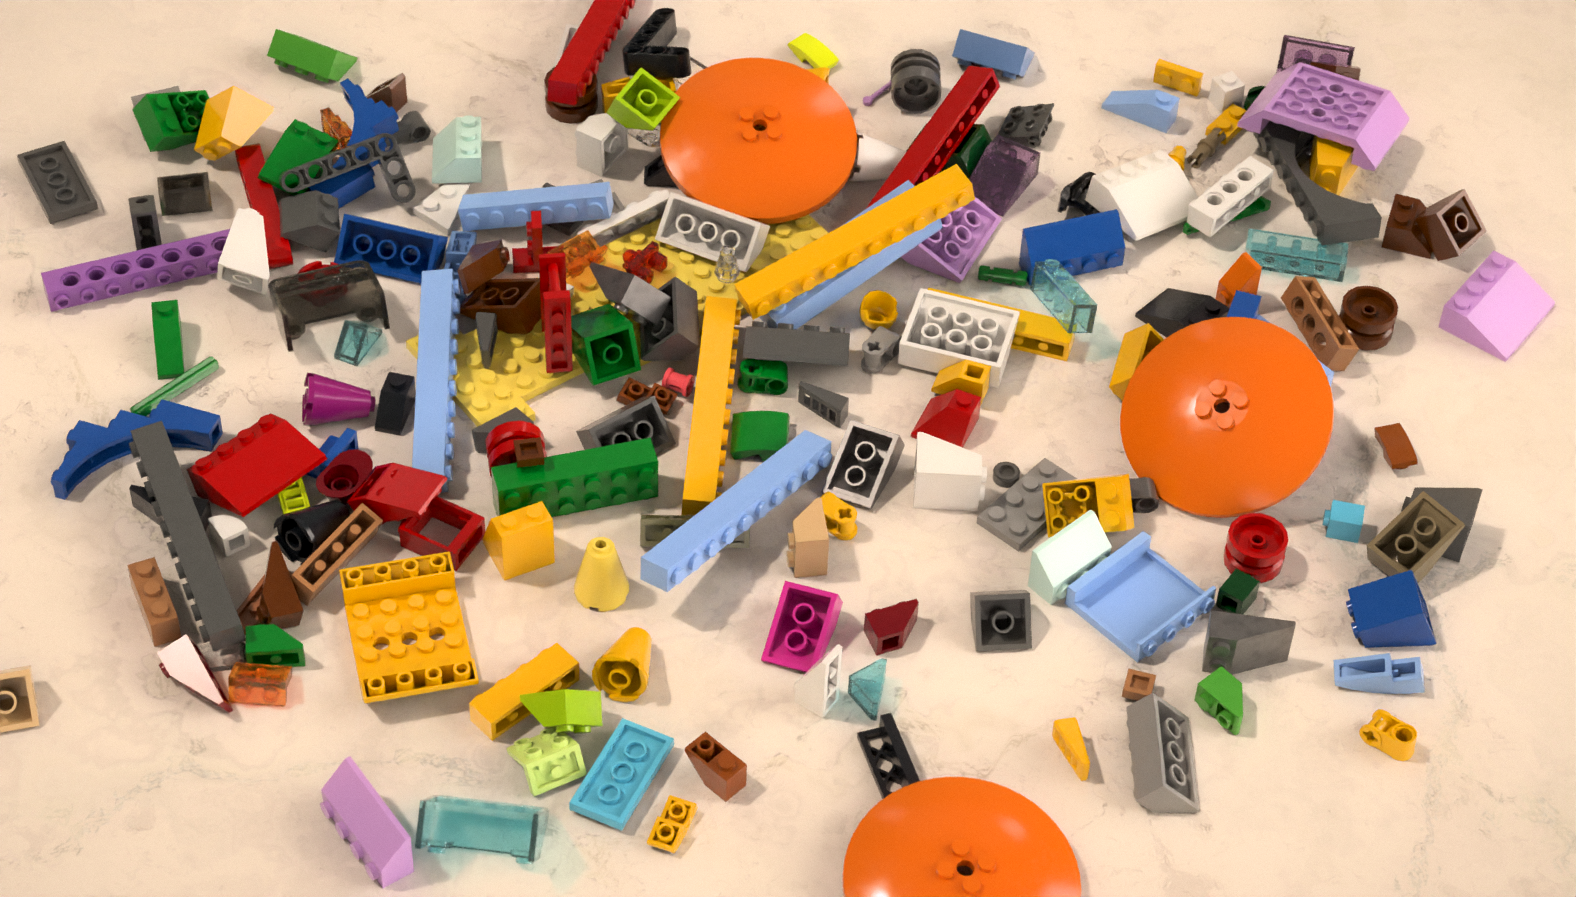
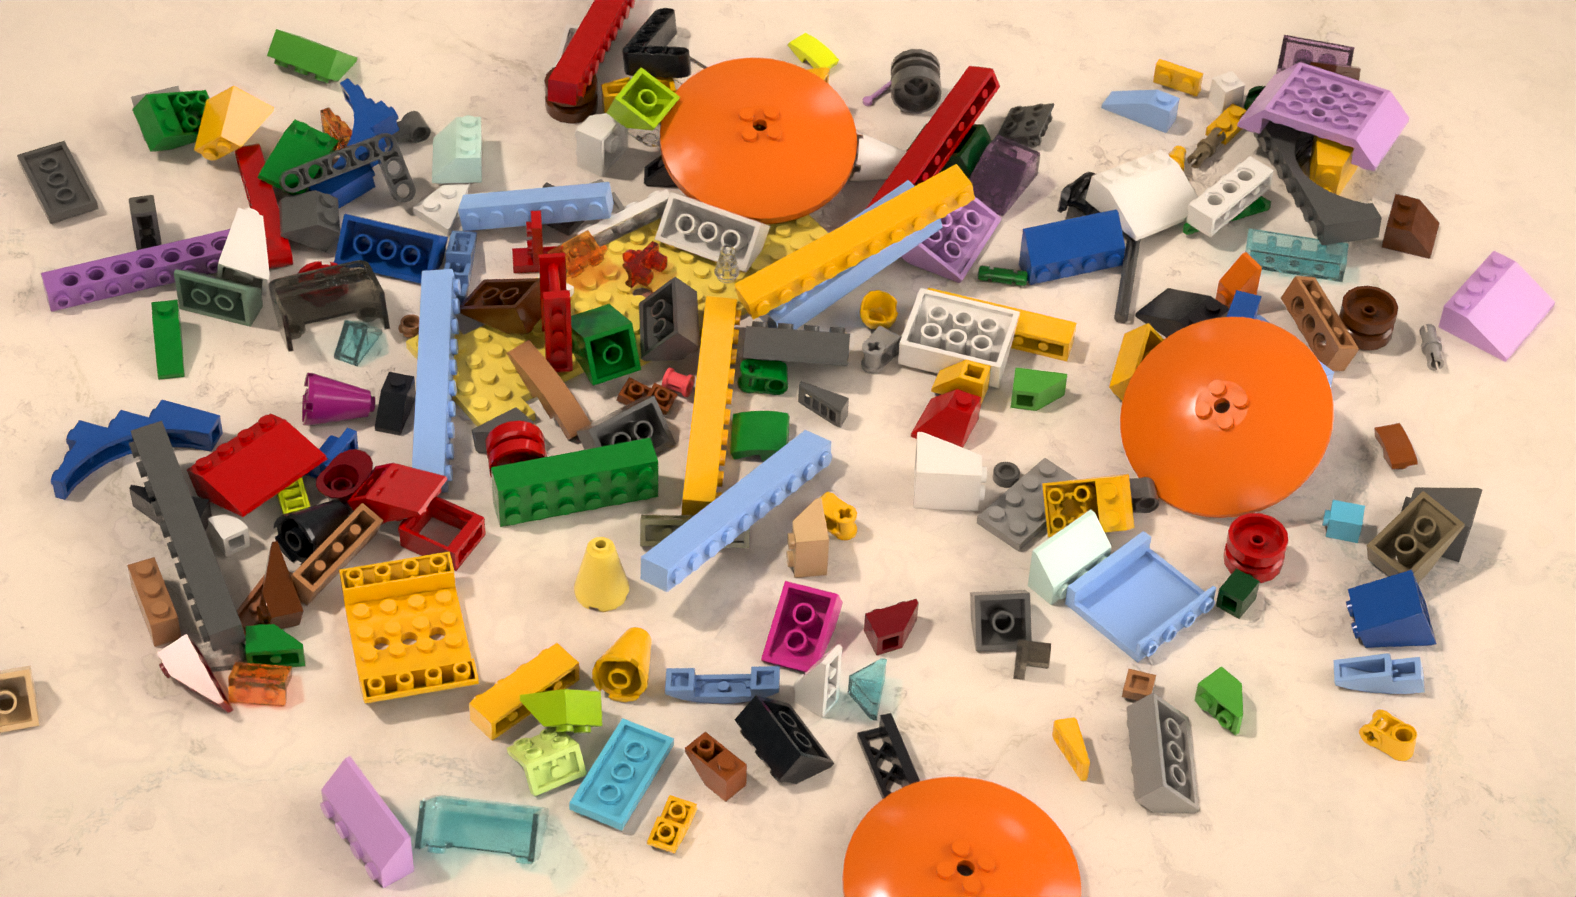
axle [130,356,219,416] -> none
clear smoke slope [157,172,213,216] -> none
reddish brown slope [366,73,407,112] -> none
reddish brown slope [457,239,510,294] -> none
dark grey slope [476,312,498,369] -> none
yellow slope [482,501,555,581] -> none
reddish brown plate [513,437,544,468] -> none
flat silver slope [589,262,671,326] -> none
flat silver slope [821,419,905,510] -> none
medium blue slope [952,29,1035,80] -> none
clear light blue brick [1030,259,1097,333] -> none
flat silver slope [1202,610,1296,675] -> none
reddish brown slope [1415,189,1487,261] -> none
none -> sand green slope [174,269,263,327]
none -> medium nougat plate [398,314,420,338]
none -> medium nougat slope [506,340,591,440]
none -> medium blue slope [665,666,780,704]
none -> black slope [735,695,835,784]
none -> bright green slope [1010,367,1067,411]
none -> clear smoke panel [1013,640,1051,680]
none -> dark grey axle [1114,235,1141,323]
none -> light grey pin [1419,324,1444,371]

